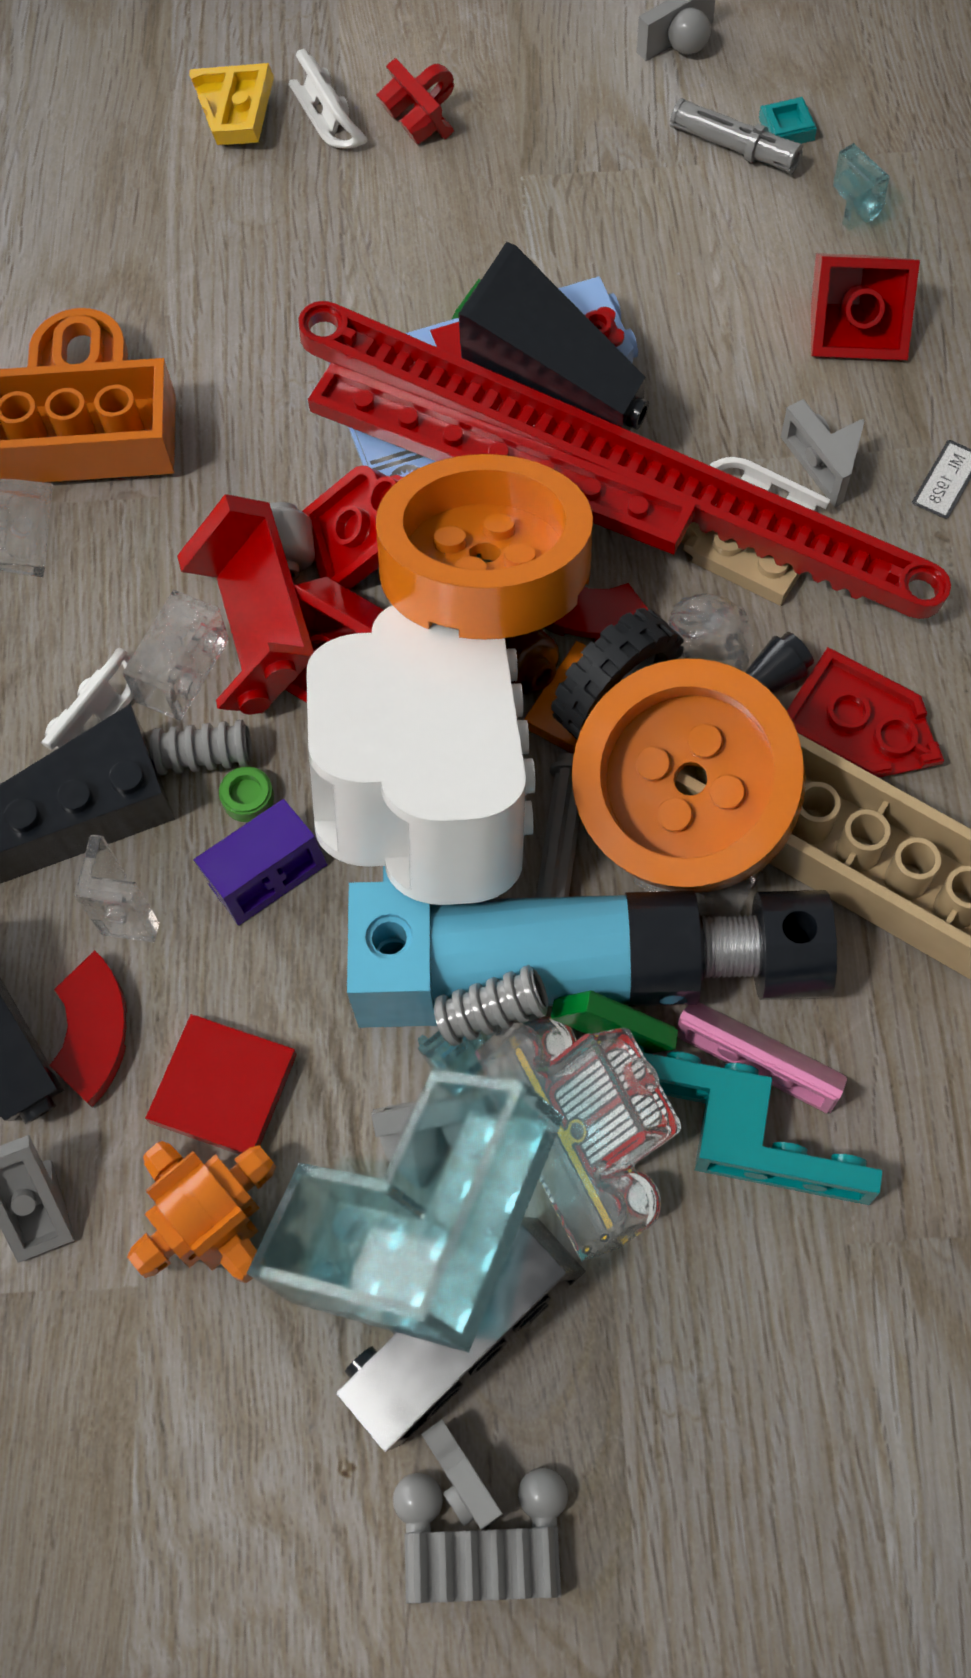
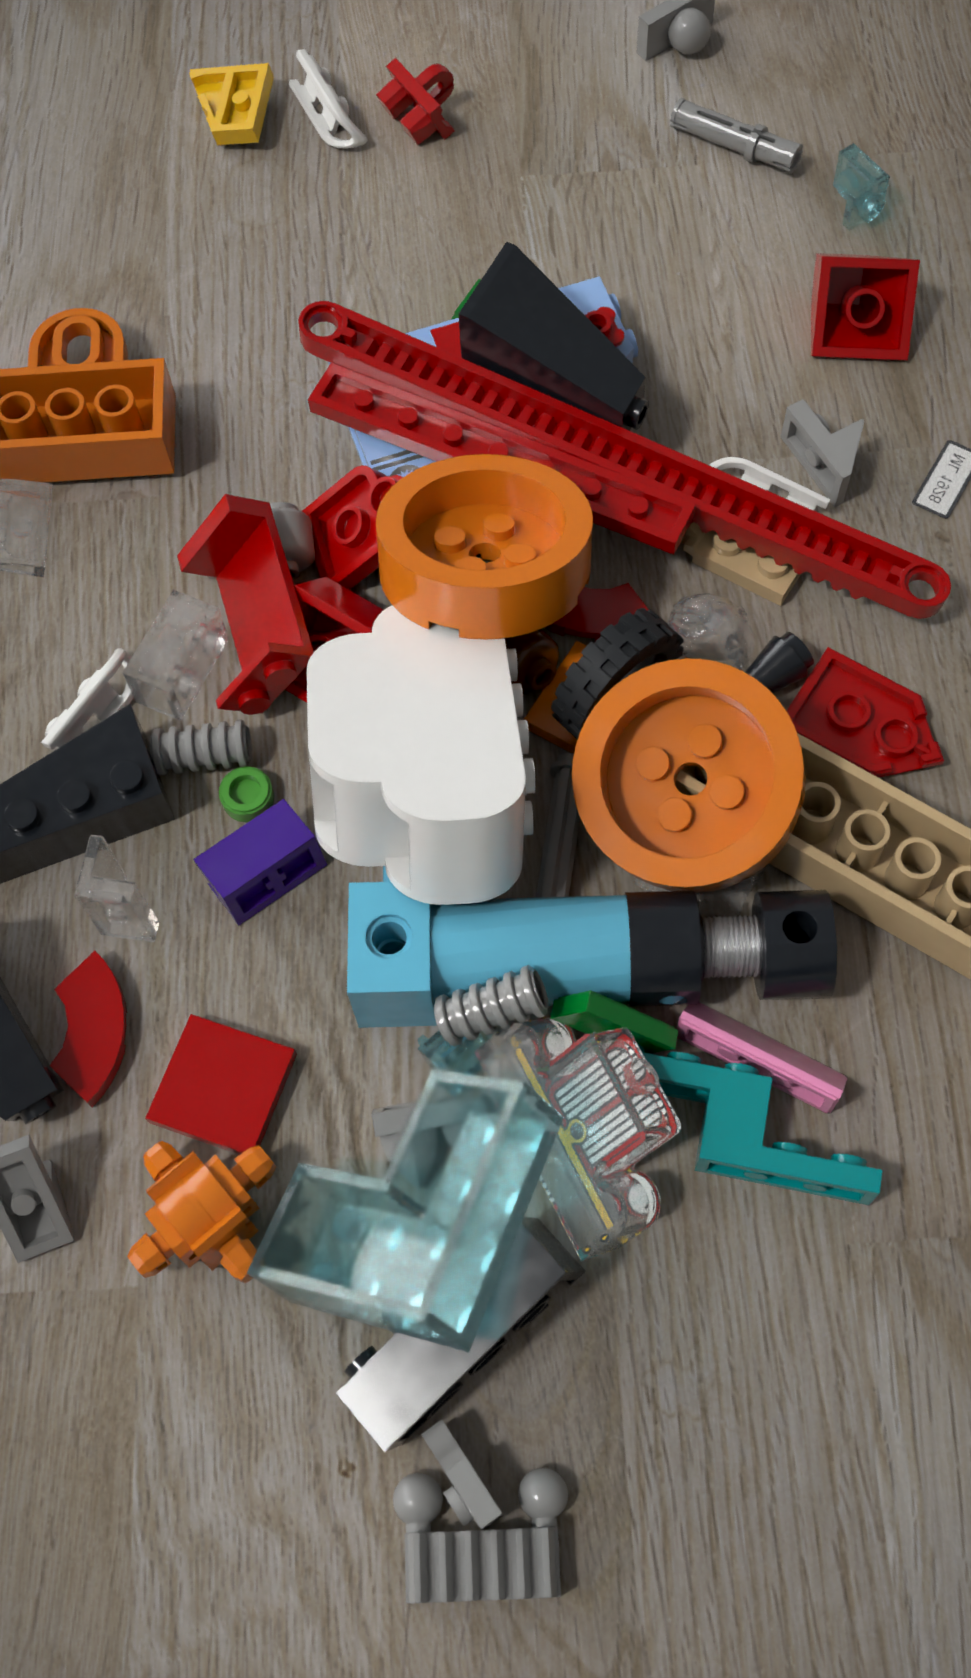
teal tile [759,97,817,144] -> none

